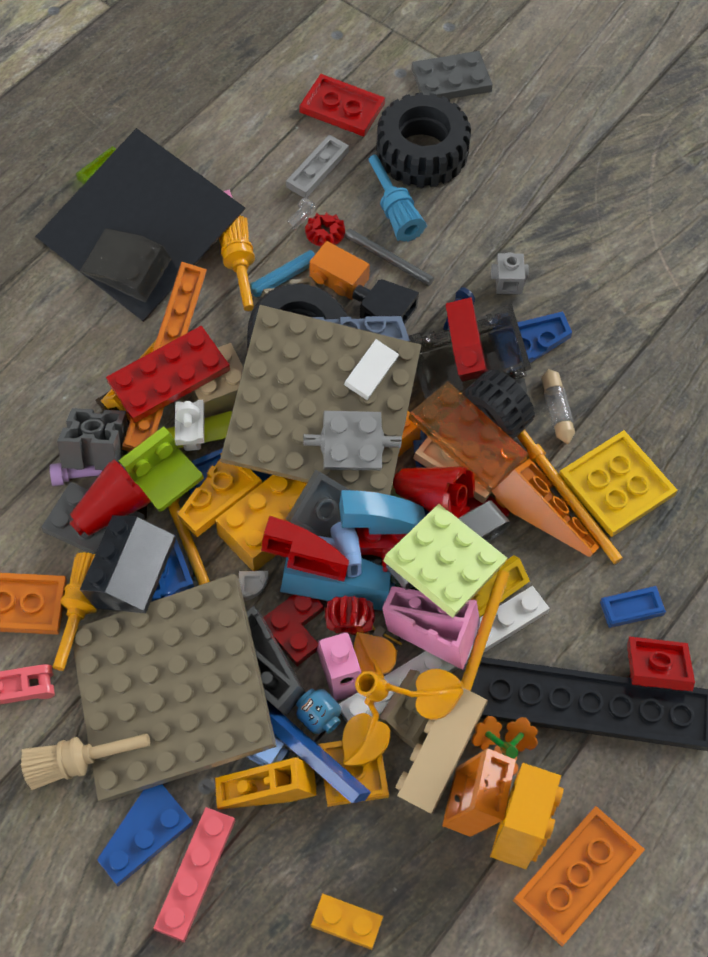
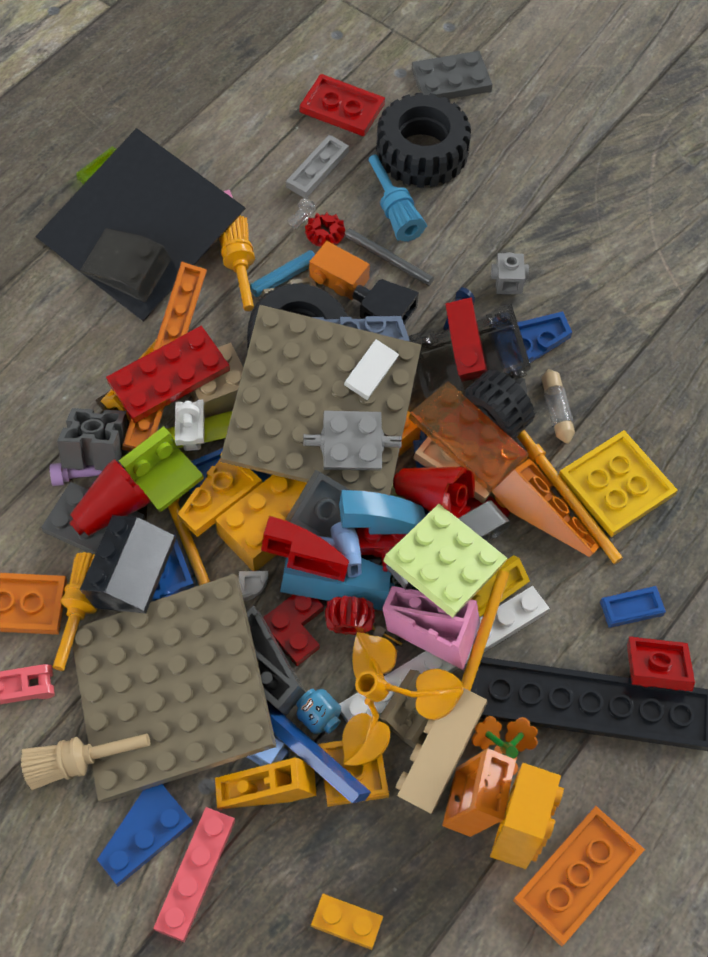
bright pink torso [317,633,361,701] -> none

